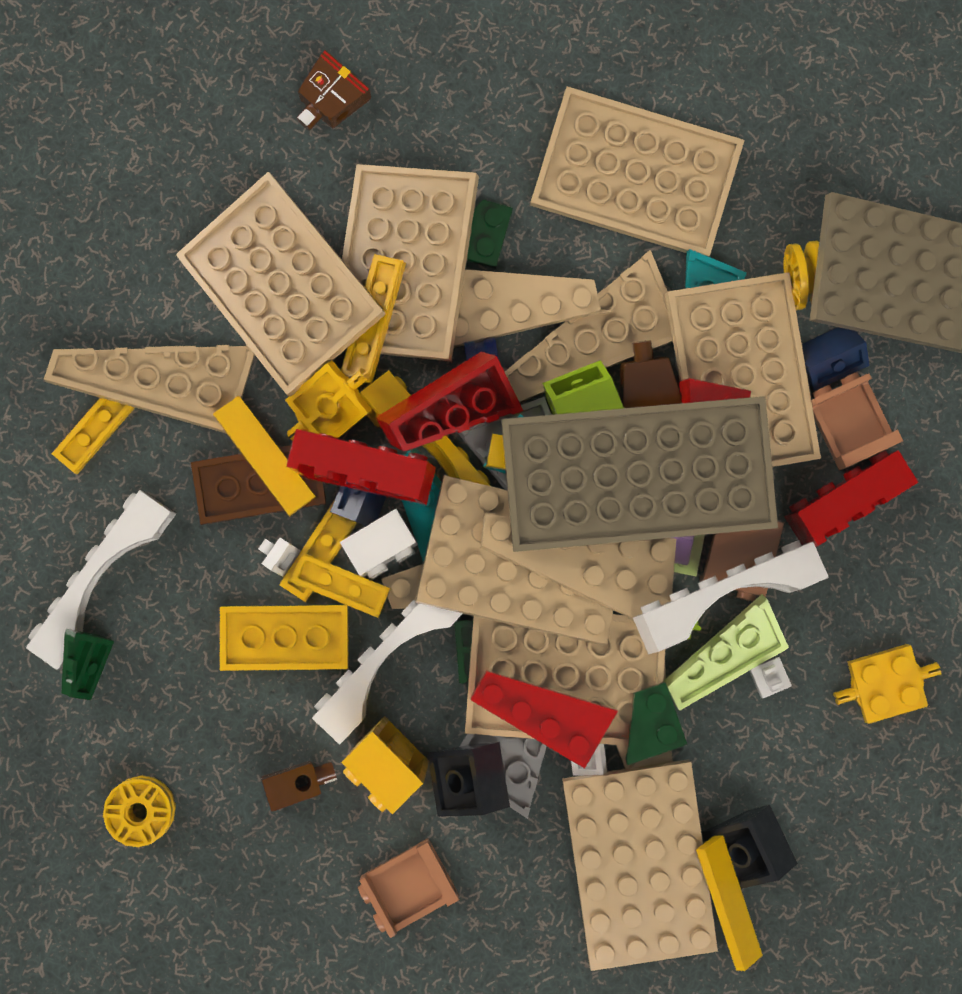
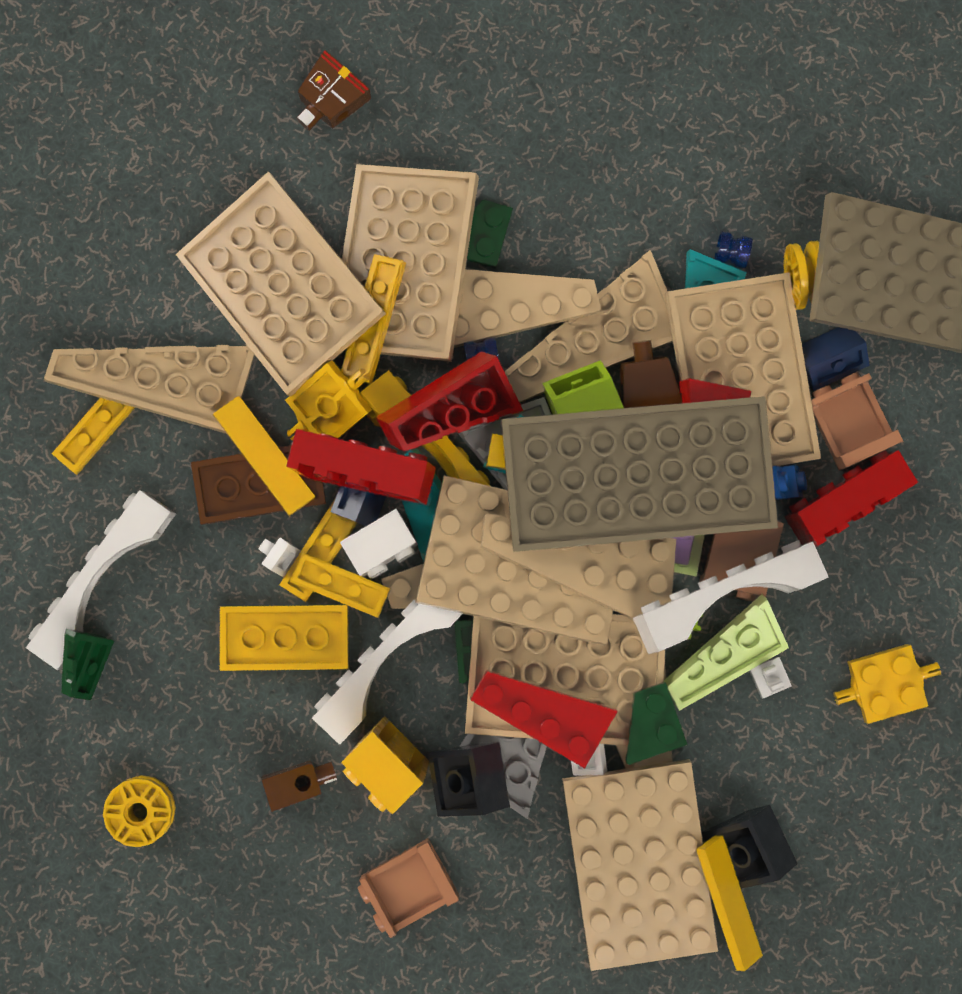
tan plate [530,86,745,257] -> none
none -> clear blue wheel [714,231,753,268]
none -> blue slope [772,465,807,499]

